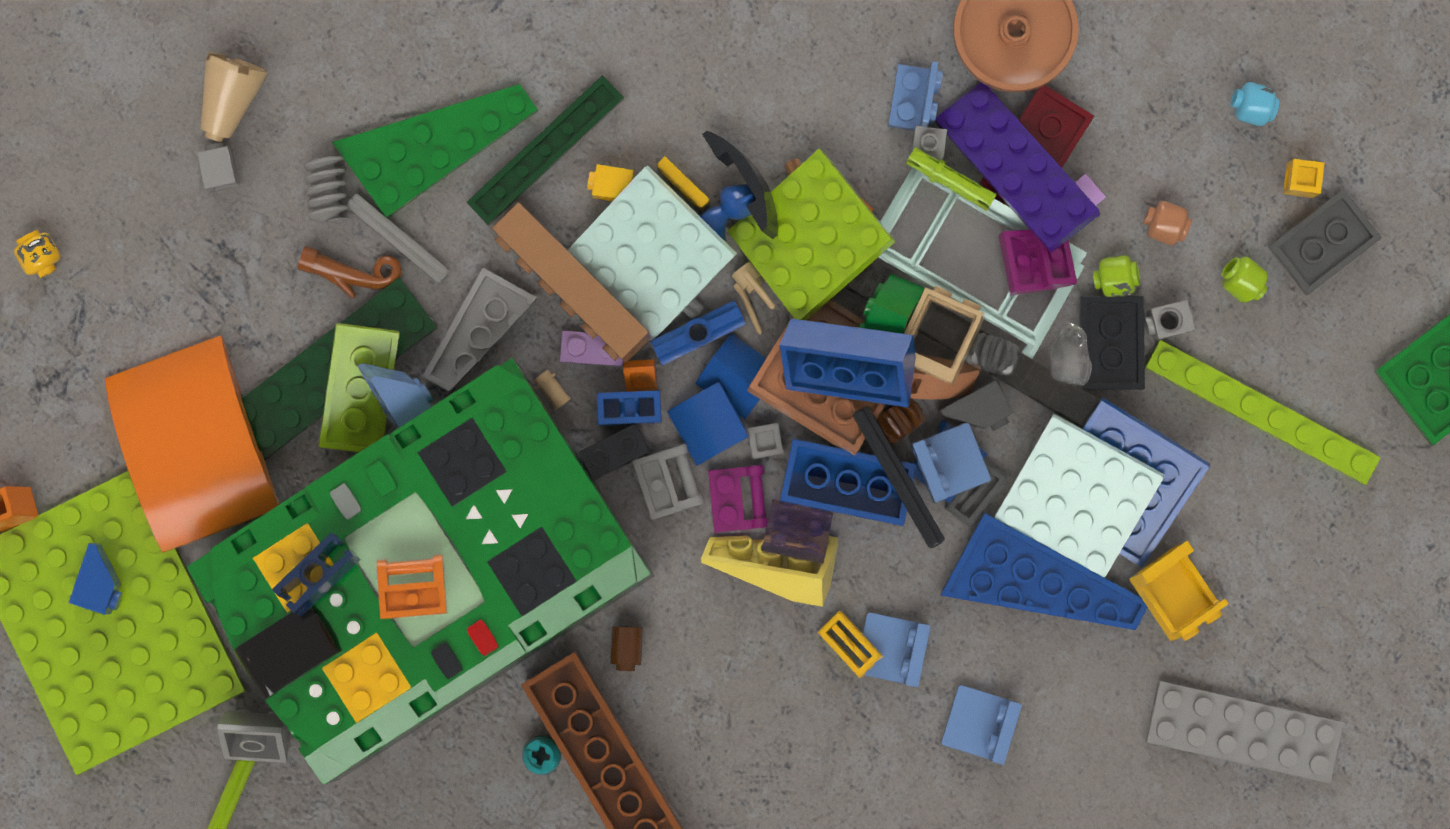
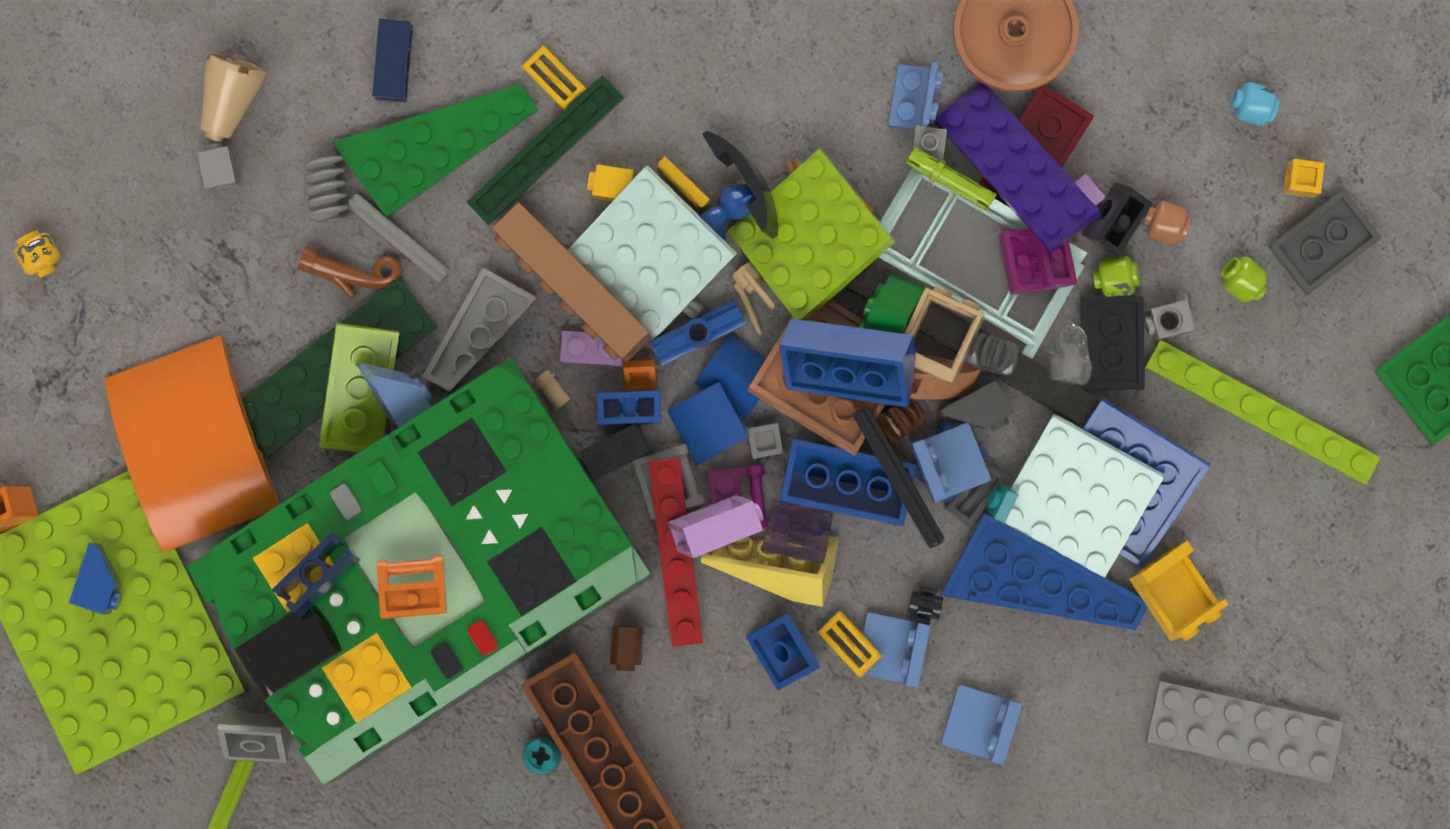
none -> dark blue piece [372,18,413,103]
none -> yellow tile [521,45,587,110]
none -> red plate [648,457,703,647]
none -> lavender window [667,495,763,558]
none -> blue slope [746,612,820,690]
none -> black gear [908,586,943,625]
none -> teal plate [986,482,1019,523]
none -> black brick [1082,182,1153,256]

